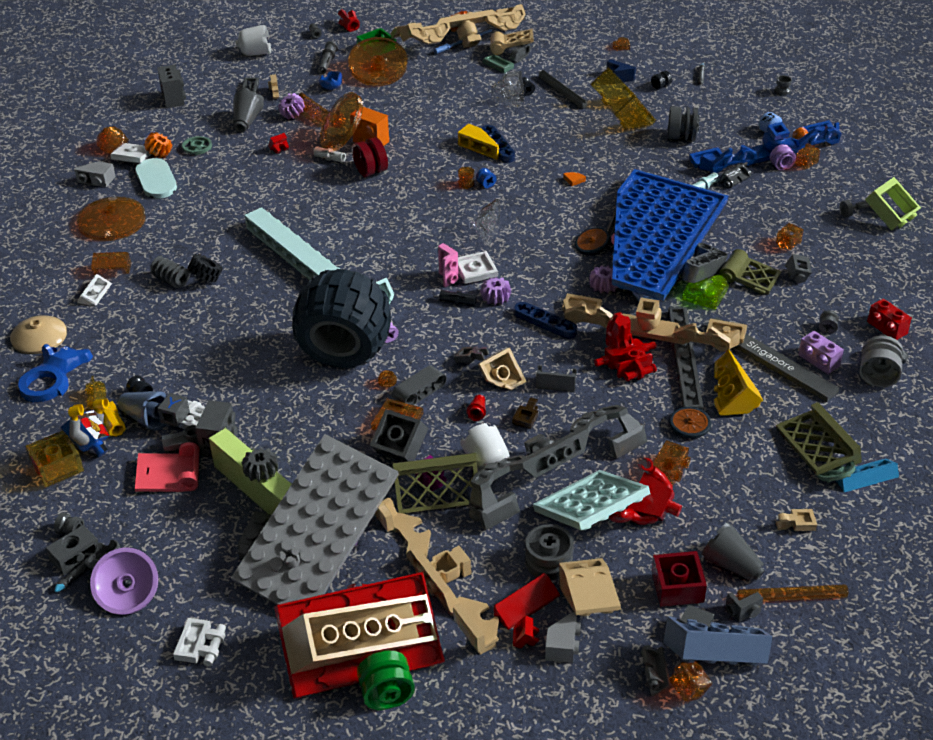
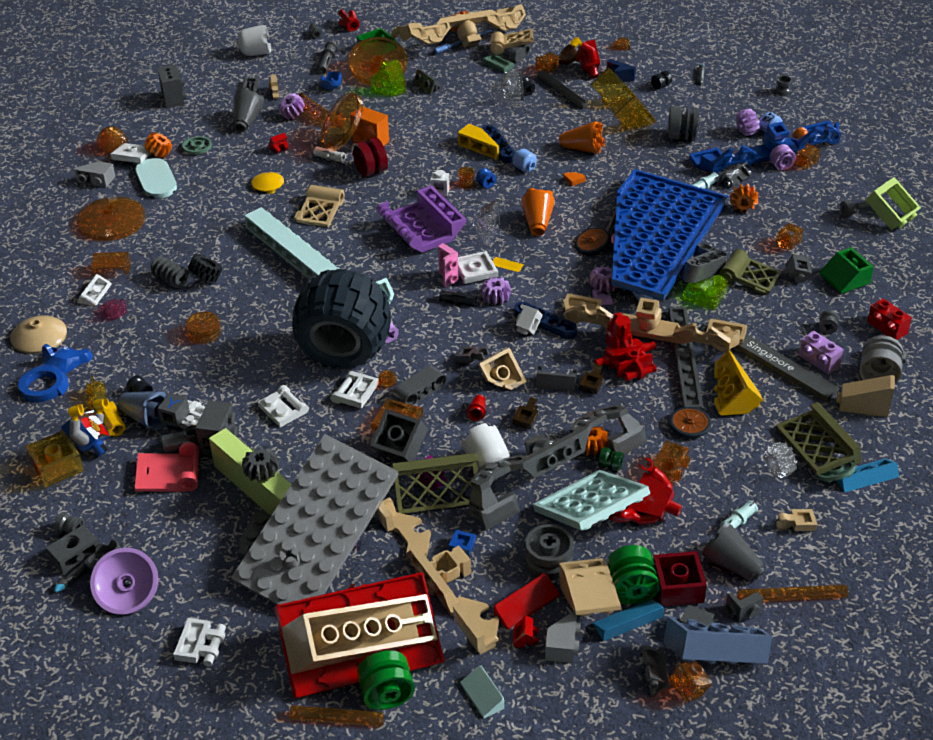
none -> clear pink bracket [100,298,128,321]
none -> clear orange head [185,311,221,344]
none -> yellow dish [251,172,284,194]
none -> white plate [258,385,309,427]
none -> clear orange axle [289,705,384,727]
none -> tan piece [294,185,345,228]
none -> white plate [330,371,379,409]
none -> clear neon green slope [371,59,406,96]
none -> medium lavender slope [376,185,466,252]
none -> dark grey hinge [413,68,441,94]
none -> white brick [430,170,450,197]
none -> blue plate [449,530,476,556]
none -> light aqua slope [460,665,504,719]
none -> yellow sticker [493,257,524,272]
none -> light blue head [513,149,537,173]
none -> white brick [516,304,543,335]
none -> orange cone [521,188,555,236]
none -> clear orange brick [536,52,559,73]
none -> red torso [558,37,600,78]
none -> orange cone [559,121,605,154]
none -> dark brown plate [579,364,604,395]
none -> orange gear [583,426,609,457]
none -> lavender tile [592,289,613,305]
none -> dark azure slope [592,599,664,641]
none -> dark green wheel [598,447,624,472]
none -> green wheel [606,545,659,604]
none -> light aqua pin [720,500,758,529]
none -> orange gear [730,183,759,213]
none -> lavender gear [735,109,760,136]
none -> clear gear [763,442,798,478]
none -> green slope [819,247,874,294]
none -> tan slope [836,375,895,417]

